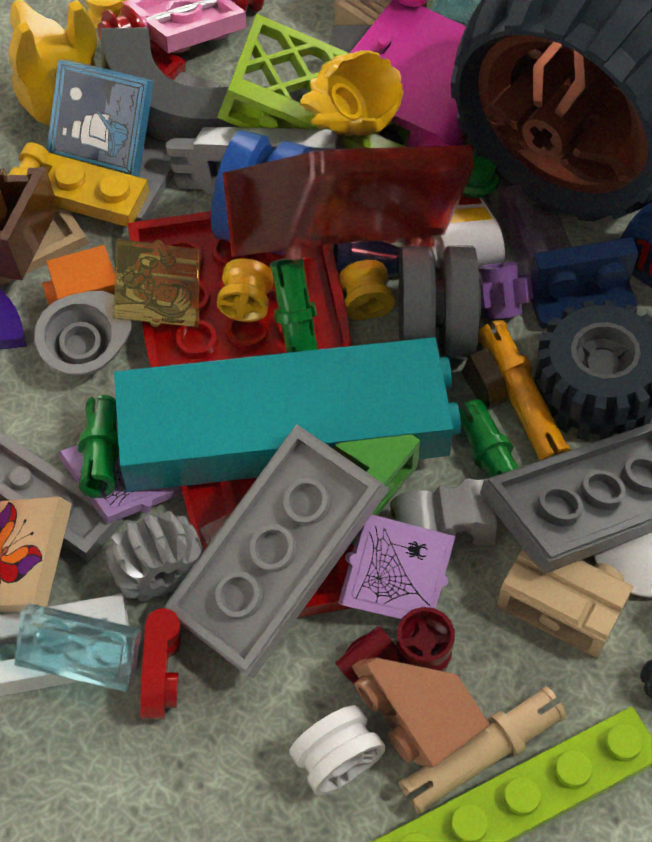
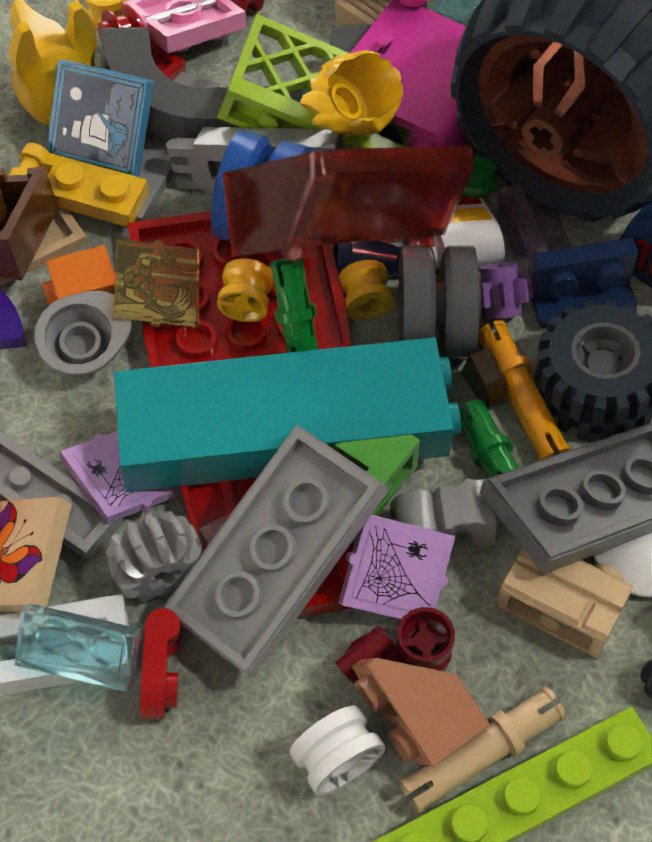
green pin [78,394,119,498] -> none

